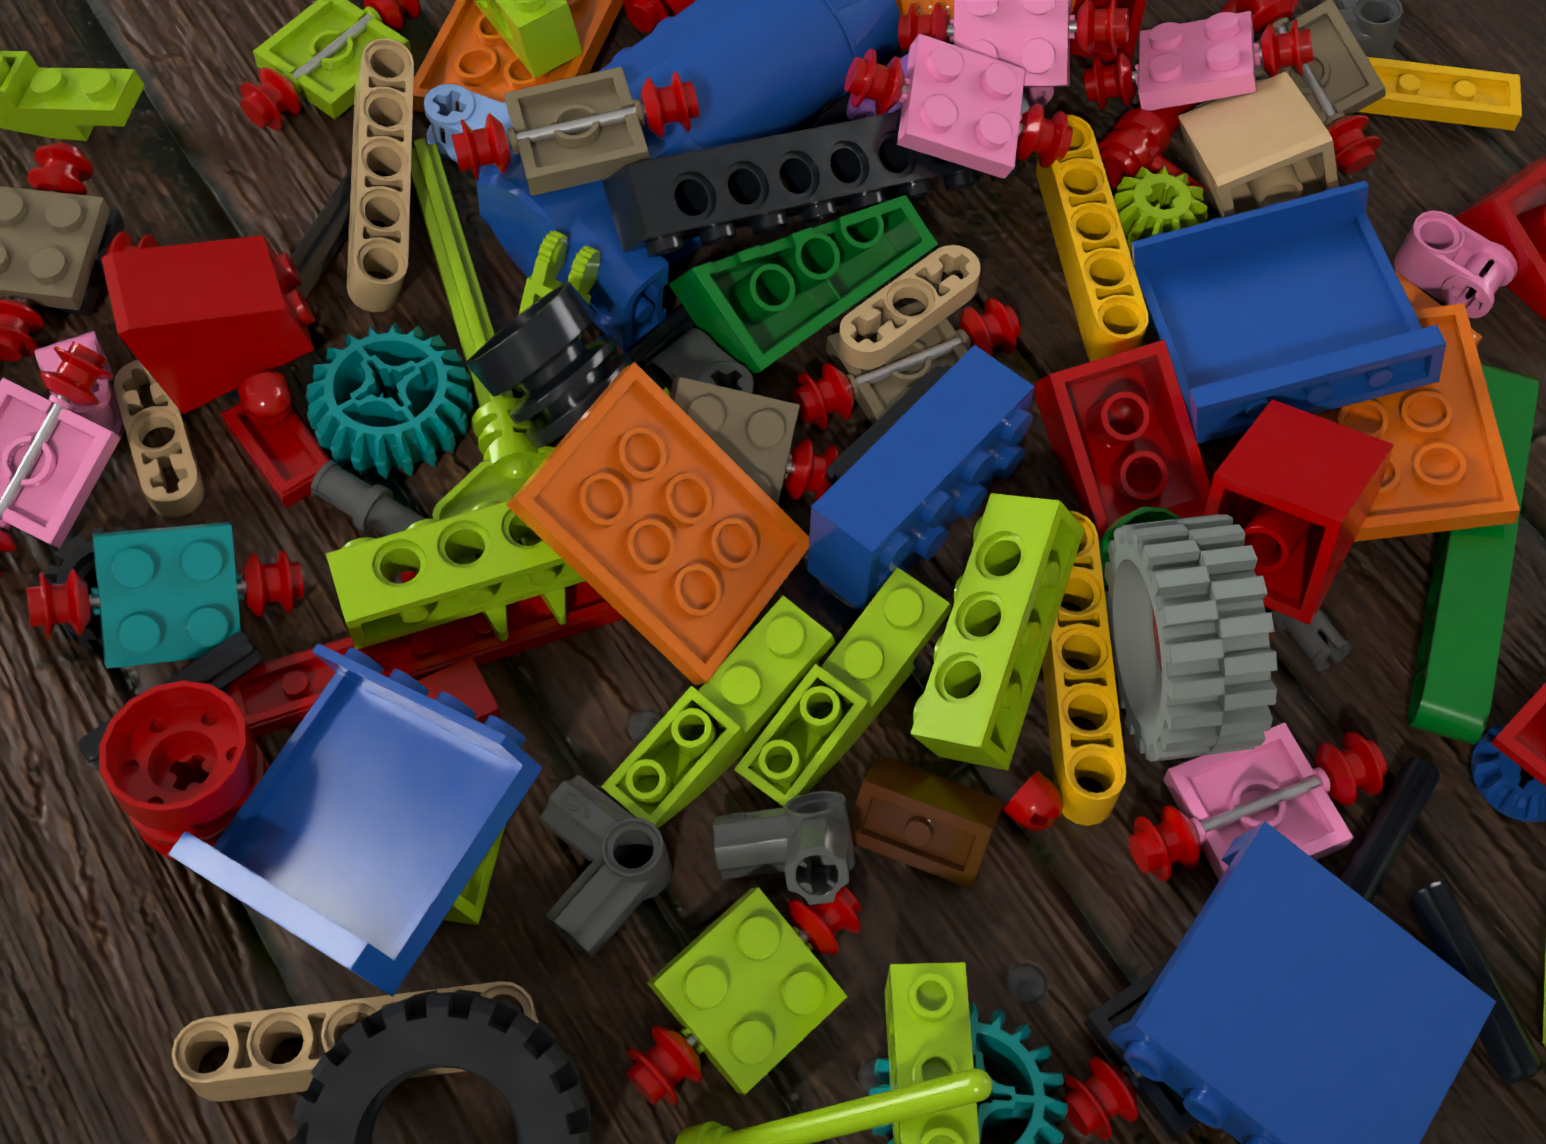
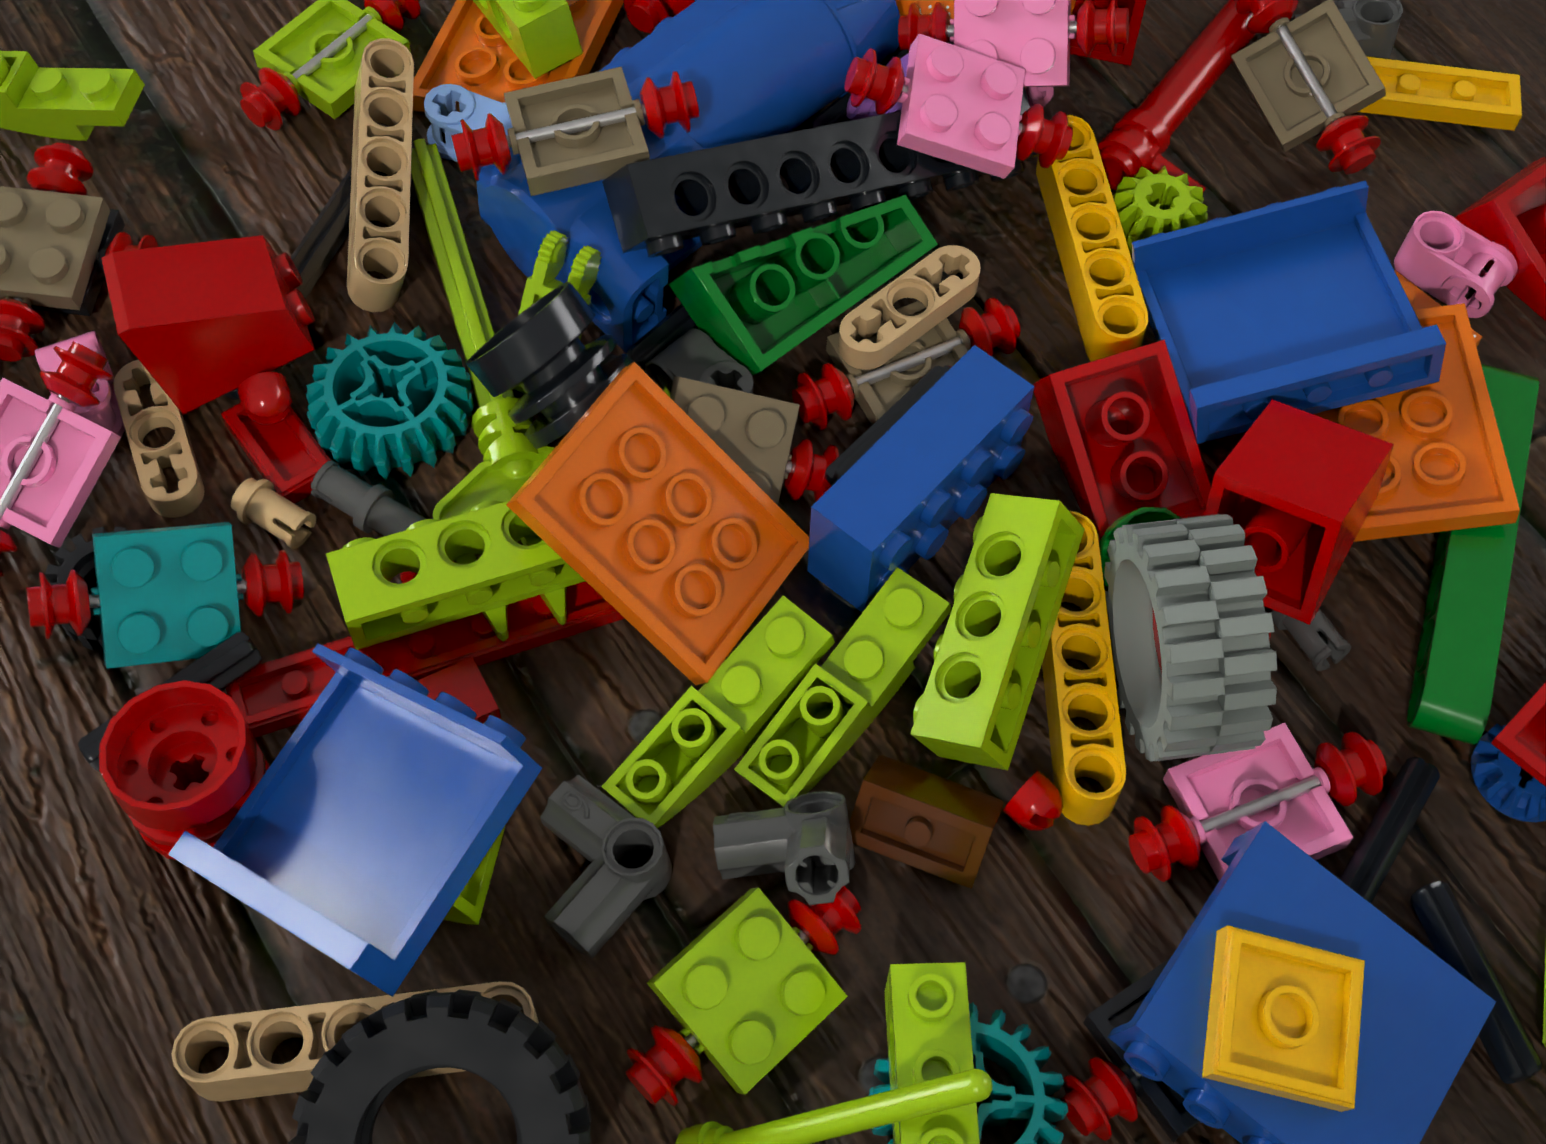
bright pink plate [1084,11,1314,111] -> none
tan slope [1178,71,1339,218] -> none
none -> tan pin [231,478,316,549]
none -> yellow tile [1202,925,1365,1112]

